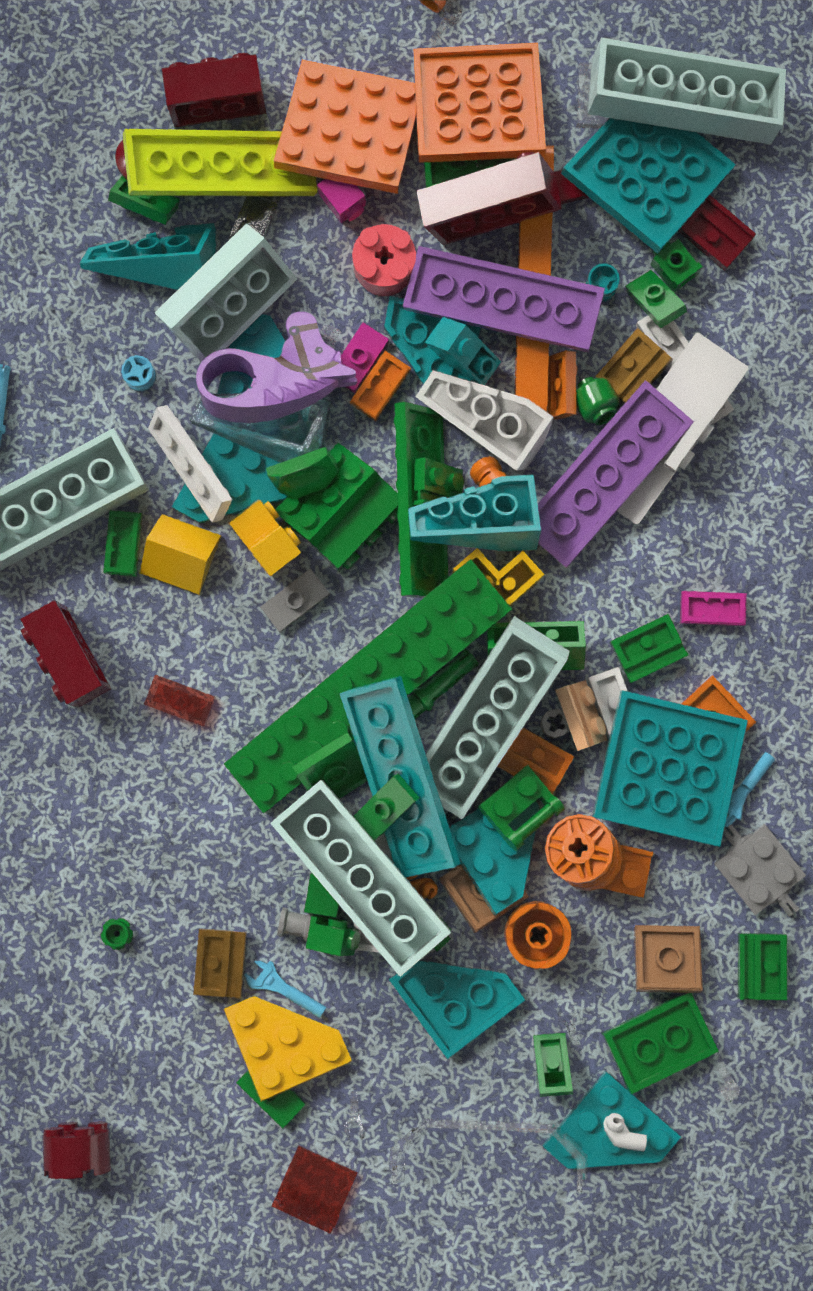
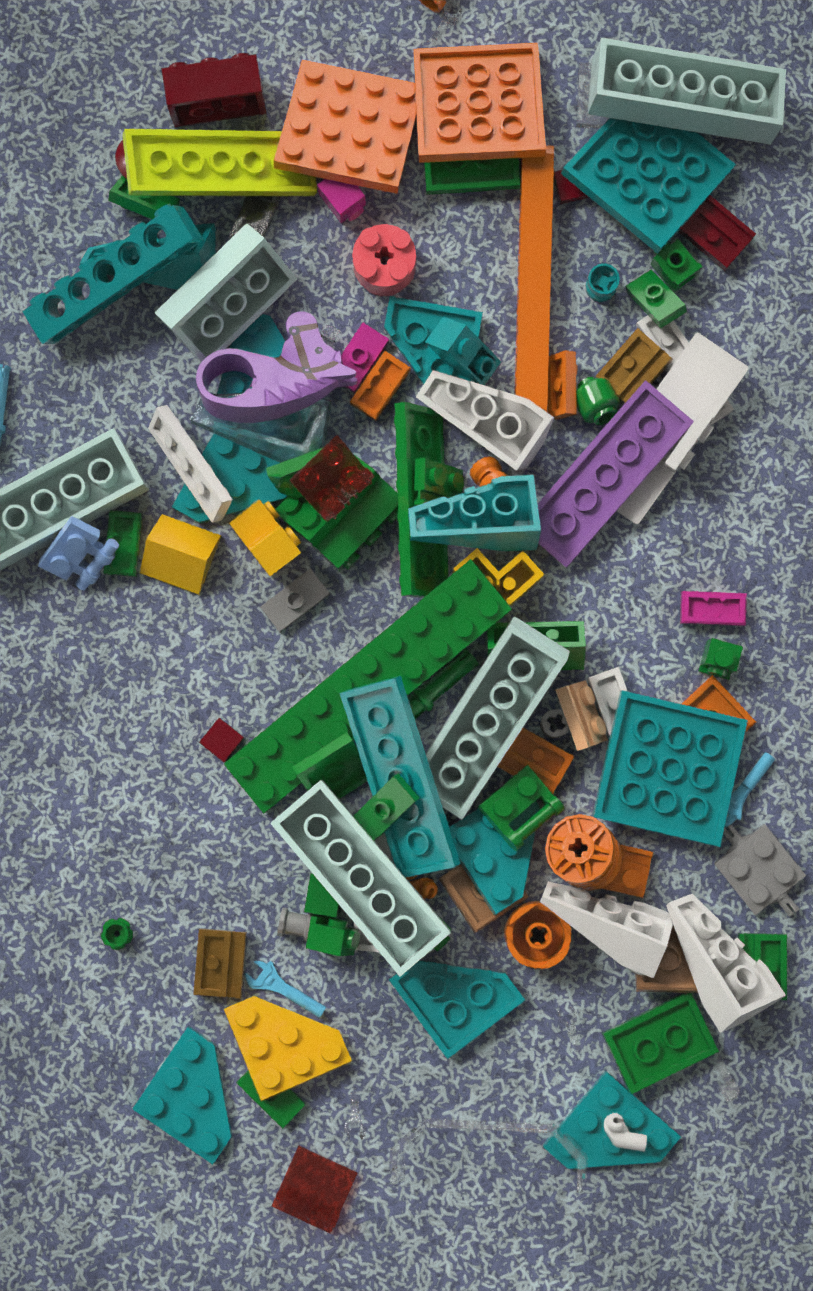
dark red brick [20,600,112,708] -> none
dark red brick [42,1121,111,1179] -> none
medium azure wheel [121,355,156,392] -> none
clear red plate [144,675,216,727] -> none
medium lavender plate [403,246,605,353] -> none
brick [417,152,562,245] -> none
slope [533,1033,573,1097] -> none
green plate [610,614,688,683] -> none
none -> teal brick [22,204,204,344]
none -> light blue plate [38,516,119,590]
none -> teal plate [133,1026,232,1165]
none -> dark red tile [199,718,245,763]
none -> clear red hinge [290,435,375,522]
none -> white wedge [540,881,673,978]
none -> white wedge [666,894,786,1033]
none -> green brick [698,638,743,680]

